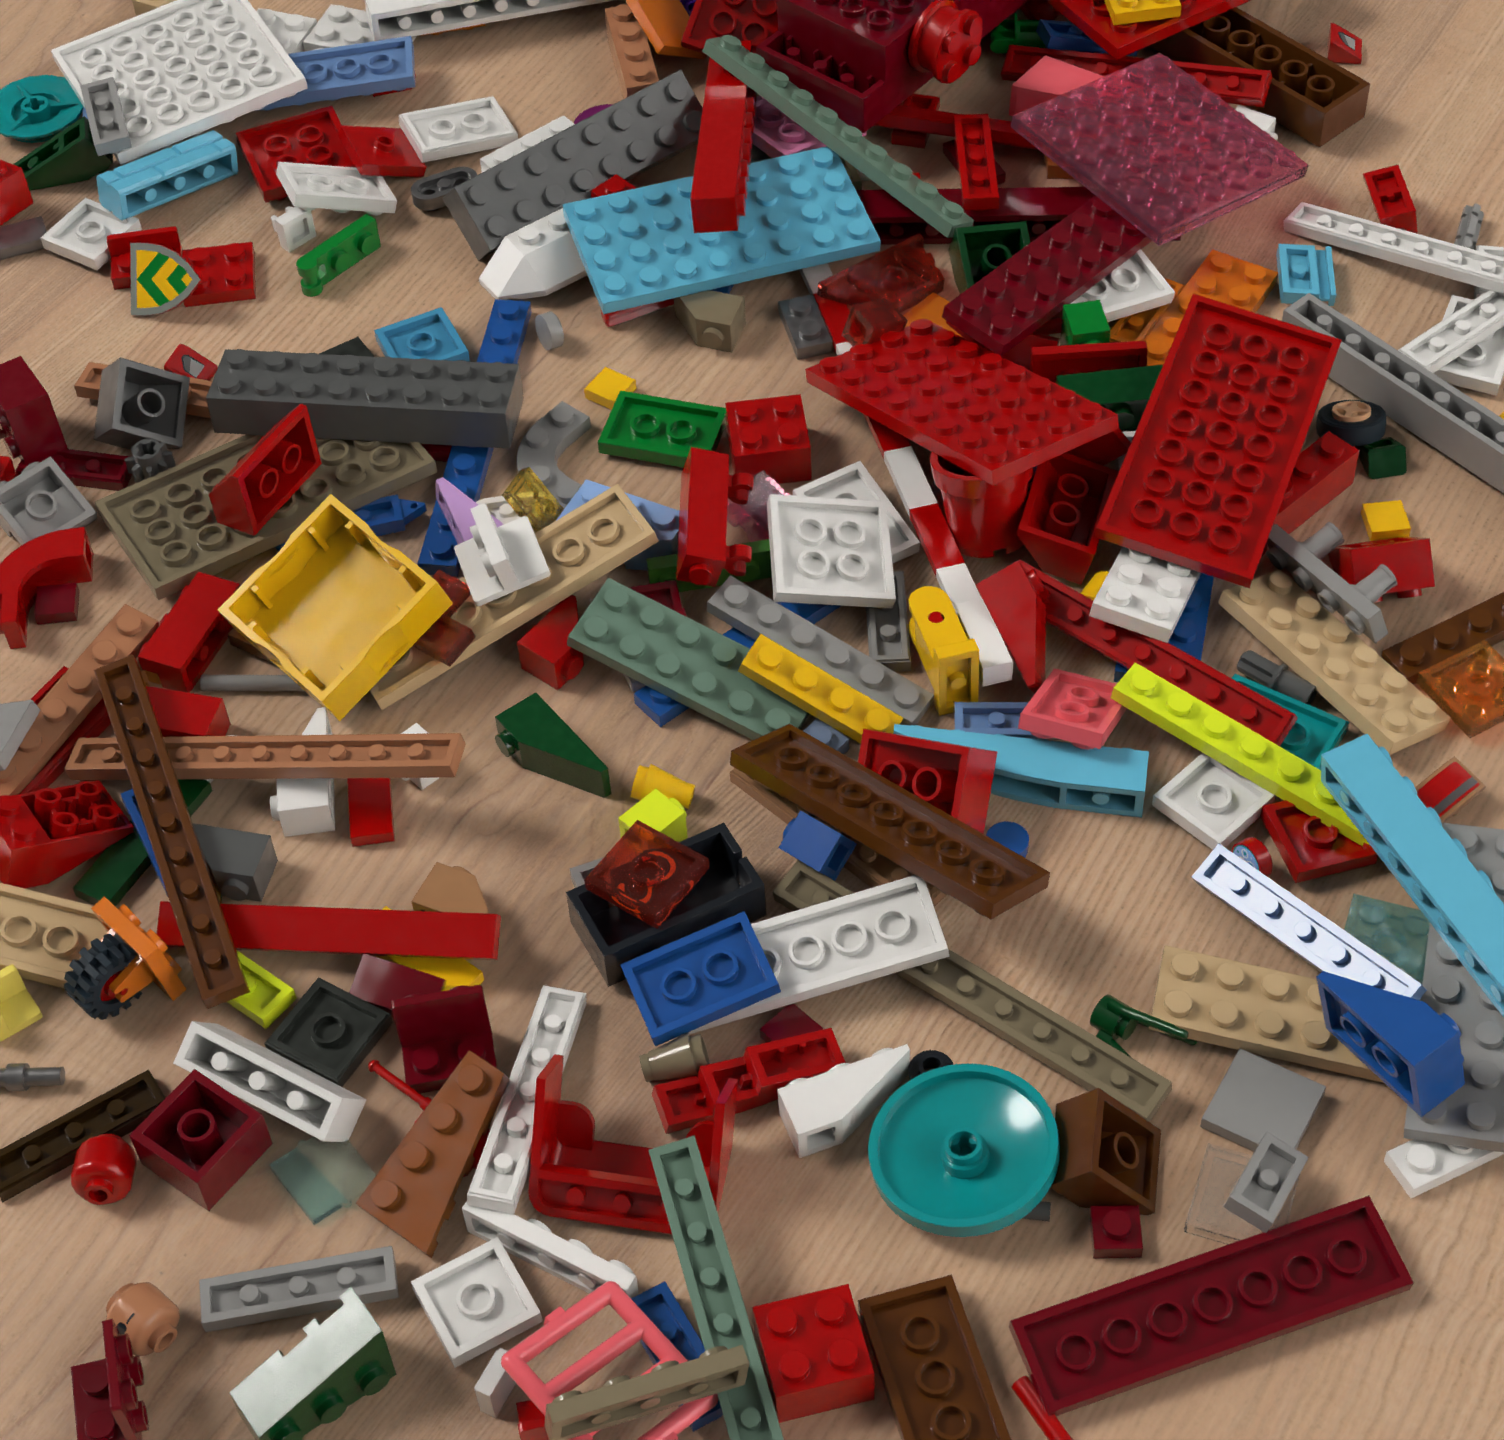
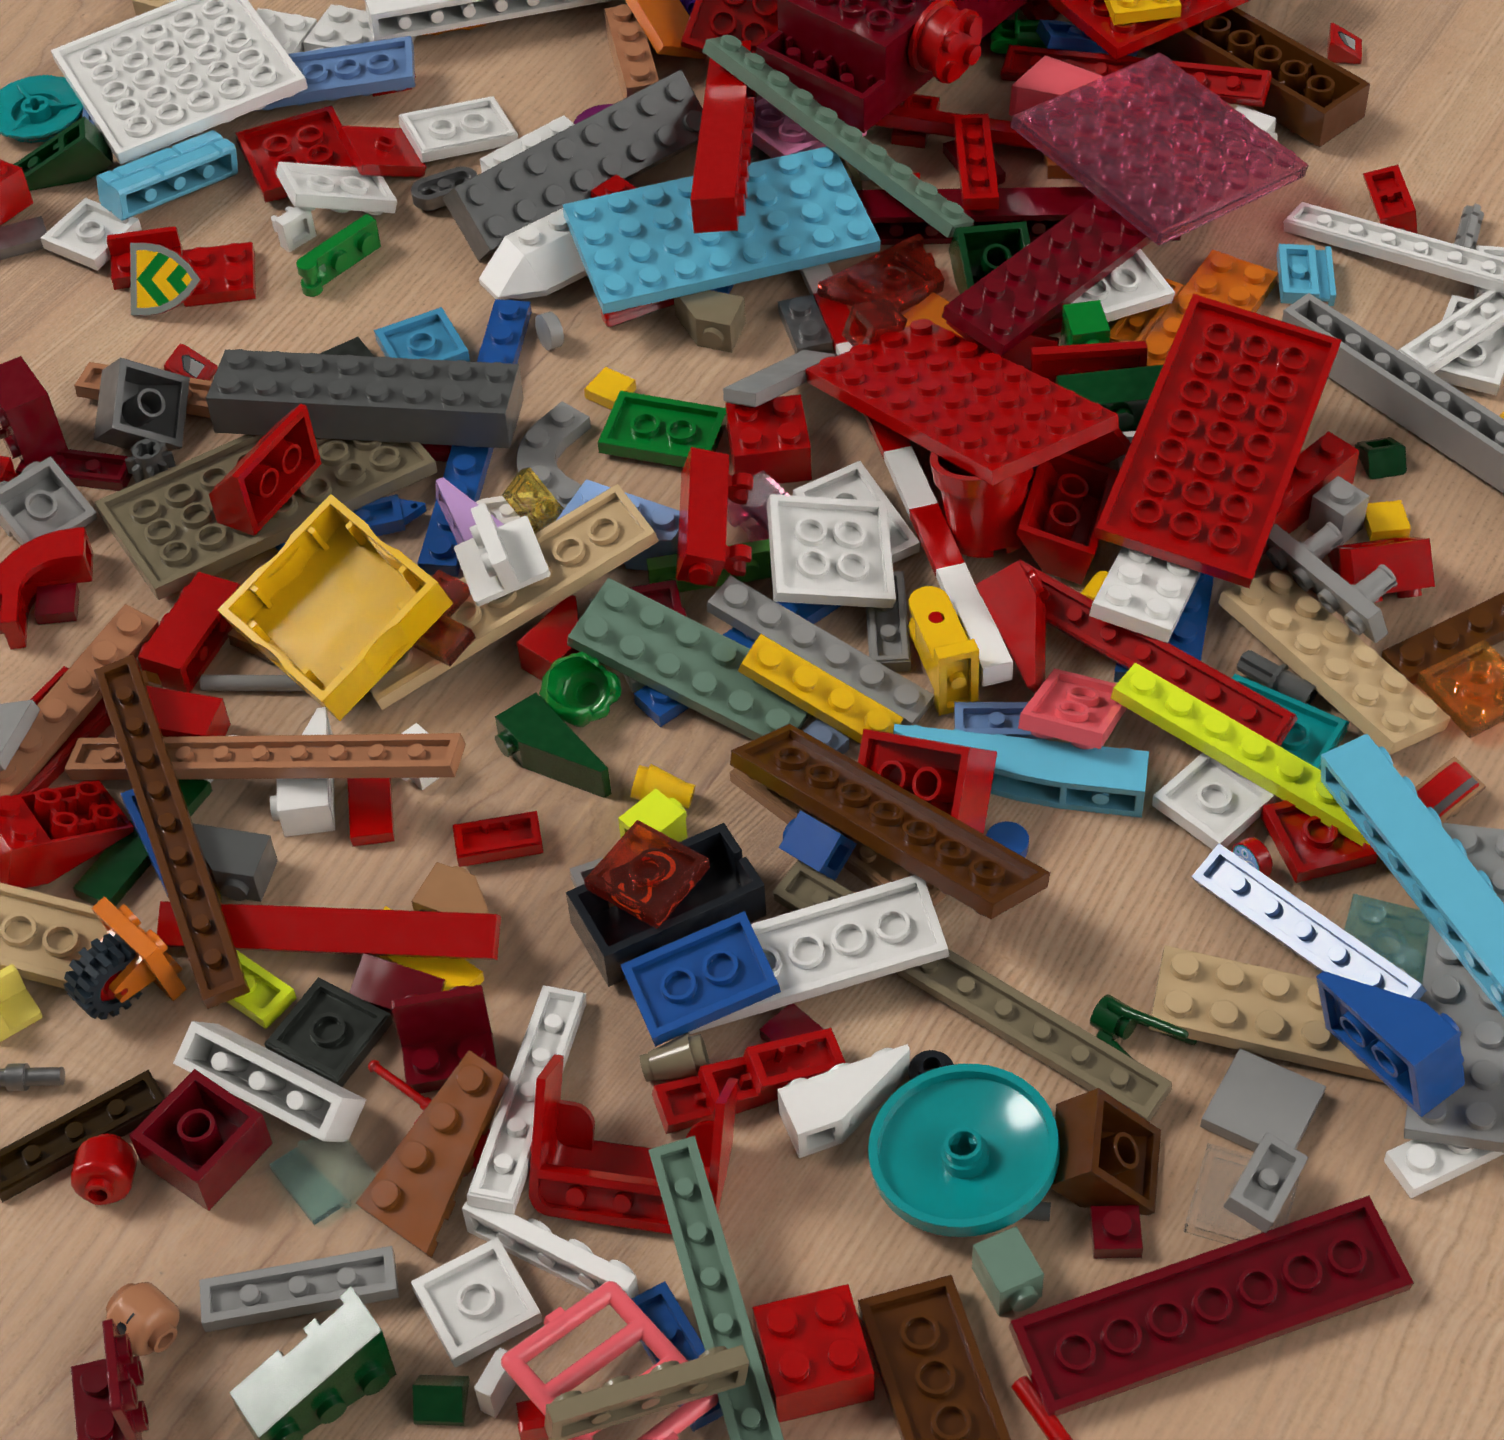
light grey plate [80,77,132,156] -> none
black wheel [1316,400,1386,446] -> none
none -> dark green slope [412,1375,470,1426]
none -> red plate [453,811,544,867]
none -> green hair [539,652,622,728]
none -> light grey tile [723,350,836,407]
none -> sand green brick [972,1226,1044,1316]
none -> light grey brick [1307,476,1369,545]

